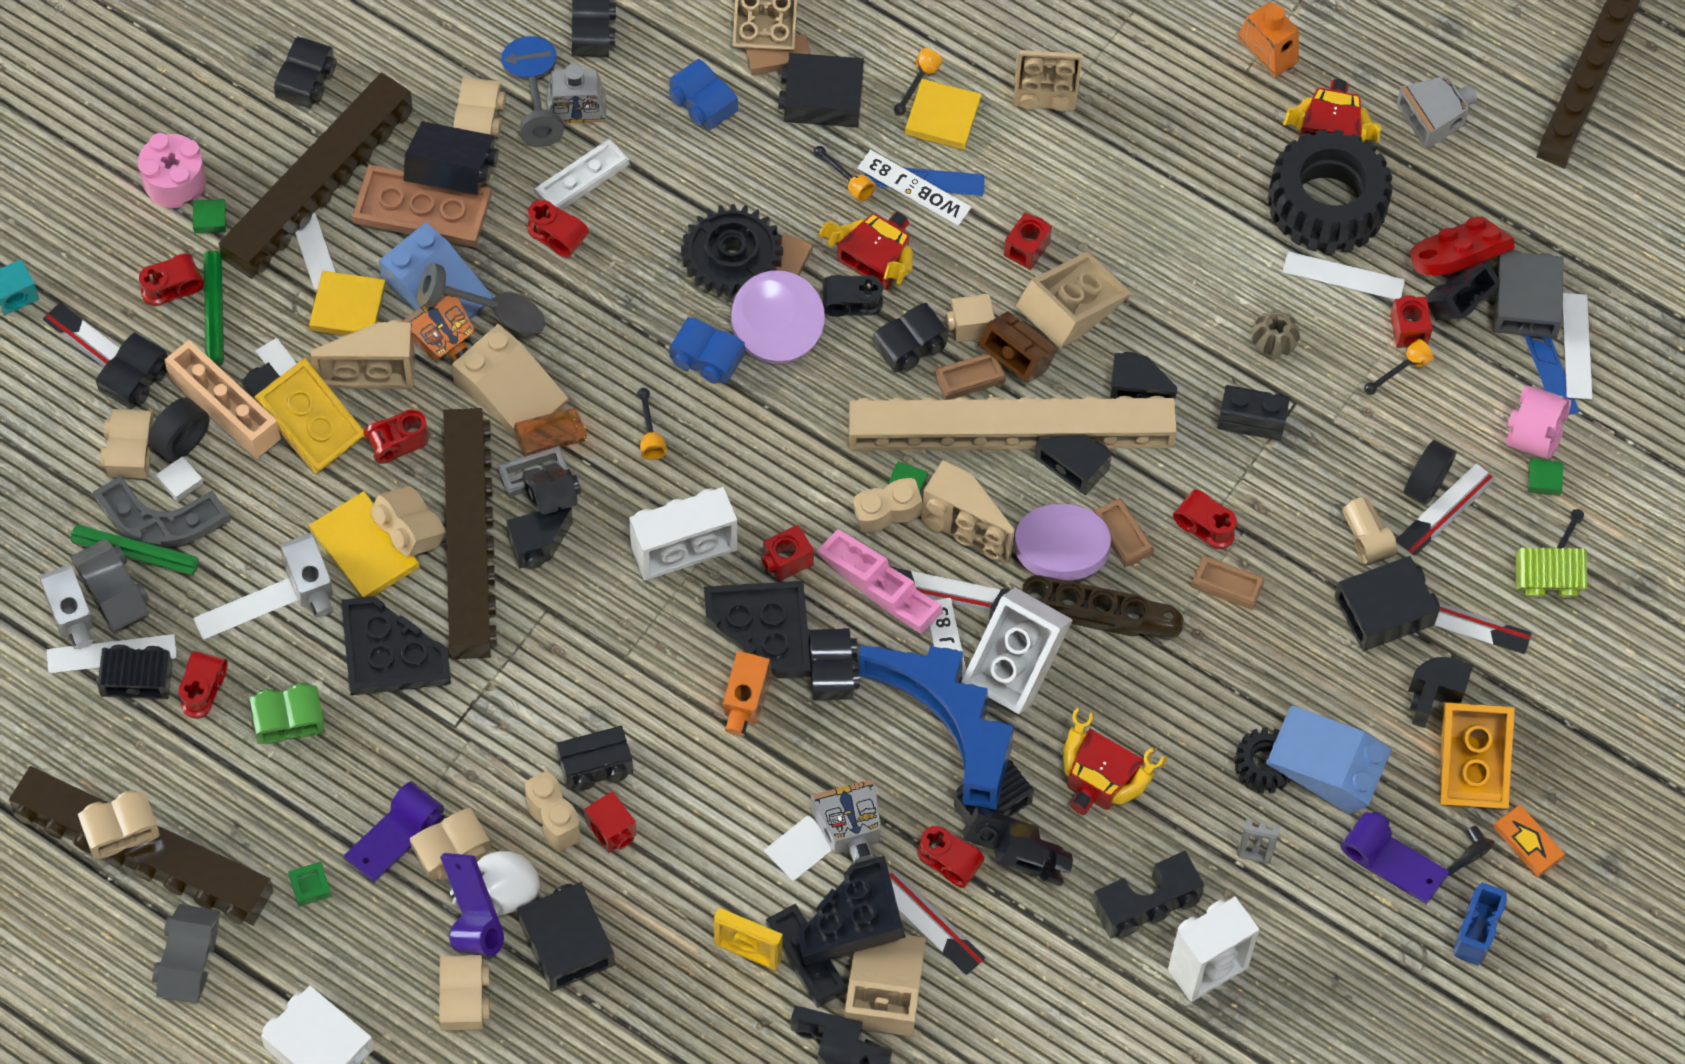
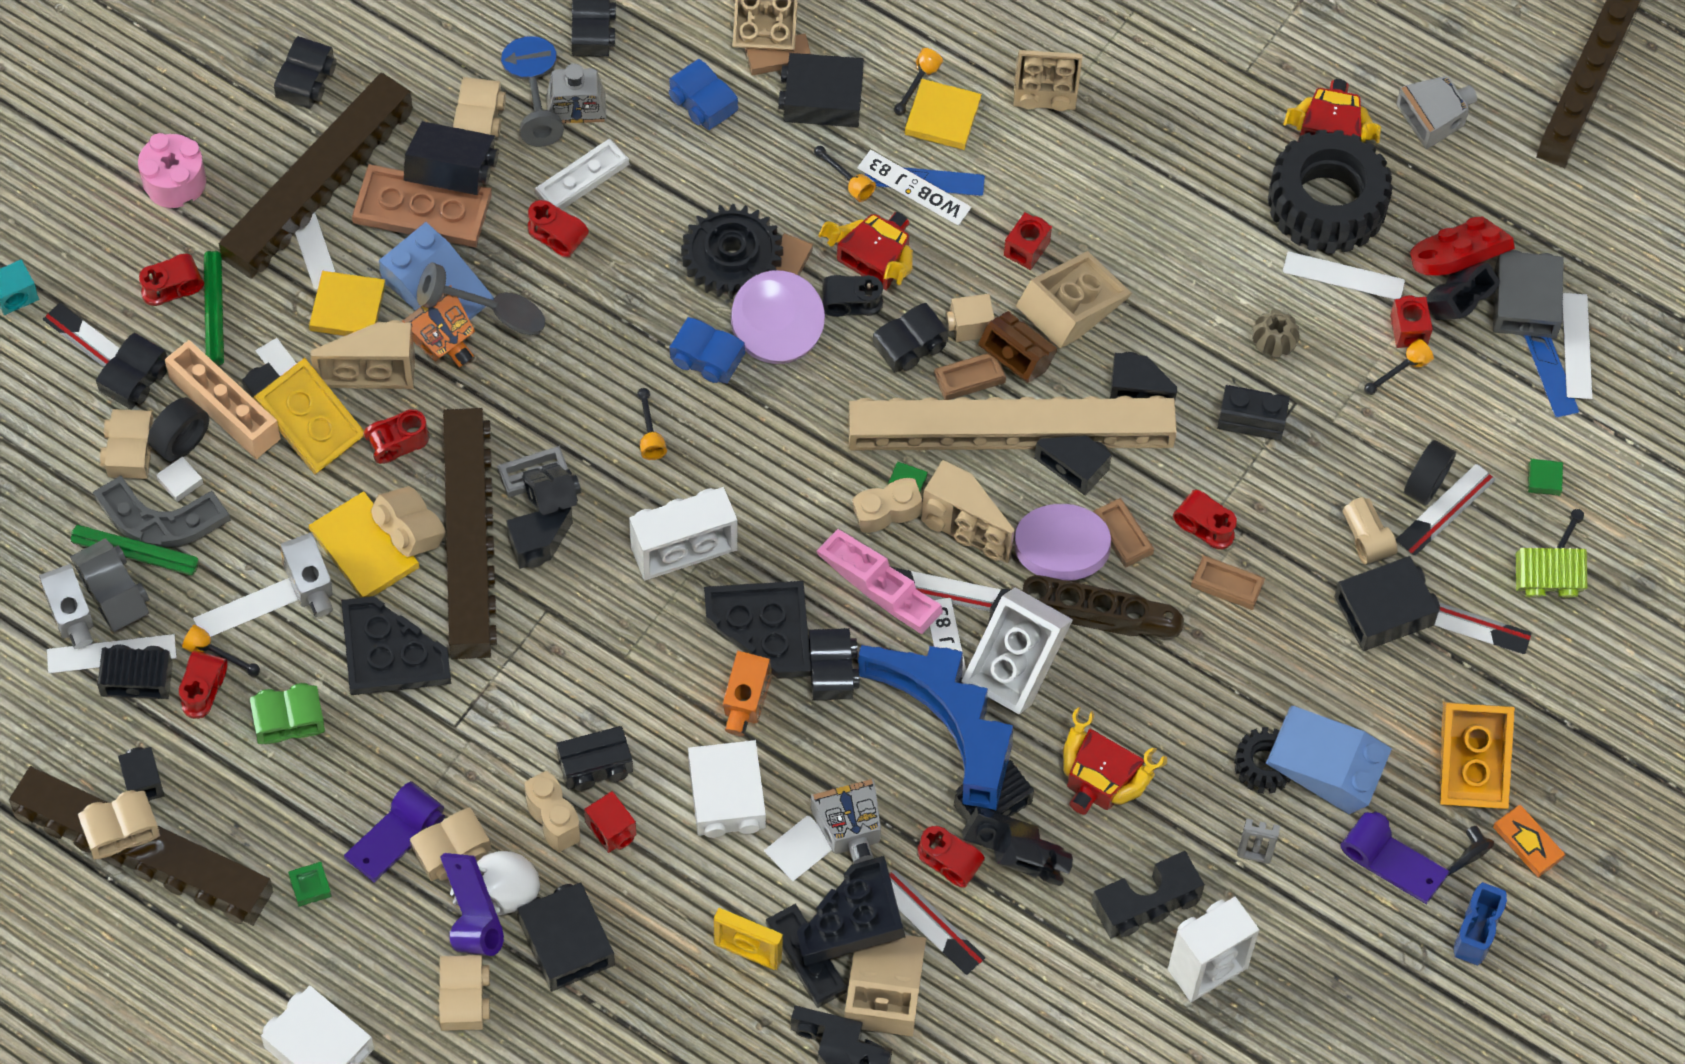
dark grey brick [152,904,220,1004] -> none
green tile [193,199,226,233] -> none
tan slope [452,324,569,442] -> none
clear orange tile [514,407,587,456] -> none
red brick [761,525,814,582] -> none
orange torso [1237,2,1299,78] -> none
black brick [1408,657,1473,728] -> none
bright pink brick [1506,385,1571,460] -> none
none -> black brick [118,747,165,801]
none -> hinge [182,624,260,677]
none -> white brick [688,740,766,838]

